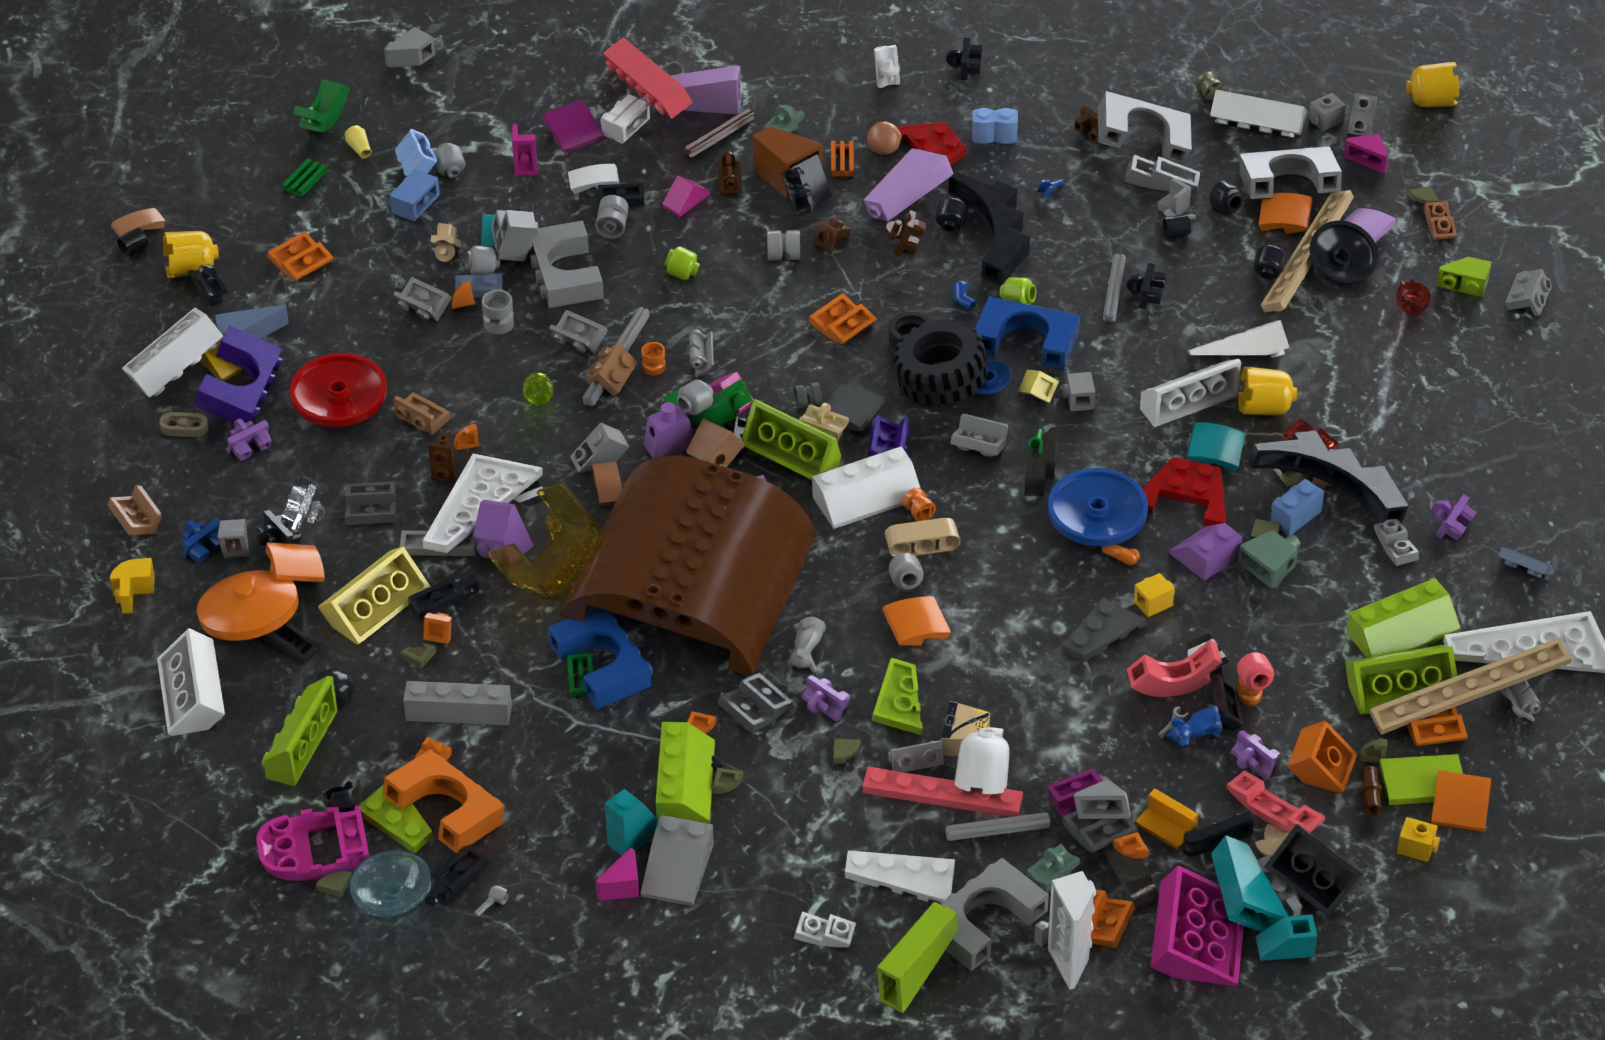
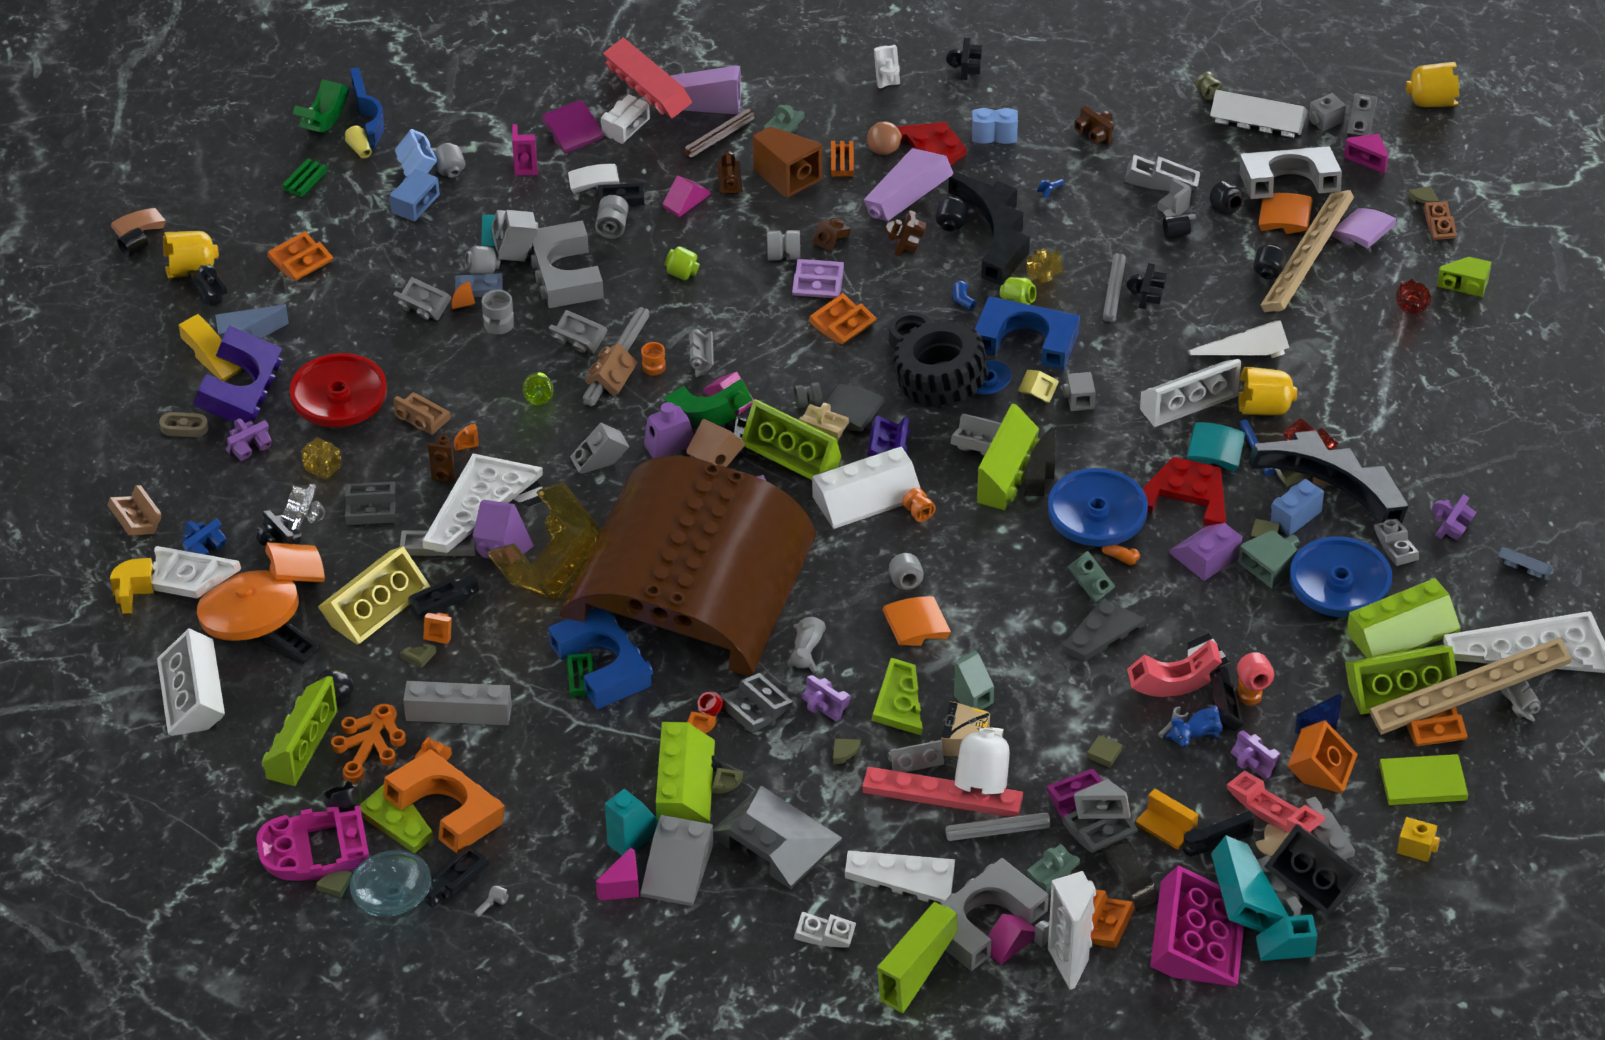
white slope [122,308,223,398] -> none
light grey slope [218,519,249,558] -> none
light grey slope [384,27,435,67] -> none
tan hips [431,223,461,262] -> none
nougat slope [592,461,622,507] -> none
light grey head [677,379,713,415] -> none
black hinge [781,154,832,215] -> none
tan beam [885,518,960,557] -> none
green hand [1028,429,1043,454] -> none
light grey arch [1098,91,1192,166] -> none
orange tile [1113,832,1149,858] -> none
yellow brick [1134,573,1175,617] -> none
black dish [1309,220,1378,285] -> none
olive tile [1359,739,1388,763] -> none
reddish brown pin [1361,766,1382,816] -> none
orange slope [1431,770,1491,832] -> none
light grey bracket [1505,269,1552,316] -> none
none -> white wing [152,546,241,599]
none -> clear yellow brick [301,437,342,480]
none -> orange plant [331,704,406,785]
none -> blue piece [350,67,384,149]
none -> red plate [698,692,723,716]
none -> slope [713,786,842,889]
none -> lavender slope [792,259,844,298]
none -> sand green slope [954,650,994,710]
none -> lime slope [977,403,1041,510]
none -> dark pink slope [988,914,1035,965]
none -> clear yellow brick [1026,248,1064,283]
none -> sand green hips [1067,551,1115,603]
none -> olive tile [1087,735,1122,768]
none -> blue bar [1239,420,1275,476]
none -> blue dish [1290,536,1392,617]
none -> clear blue slope [1295,694,1342,735]
none -> light grey hinge [1306,797,1355,859]

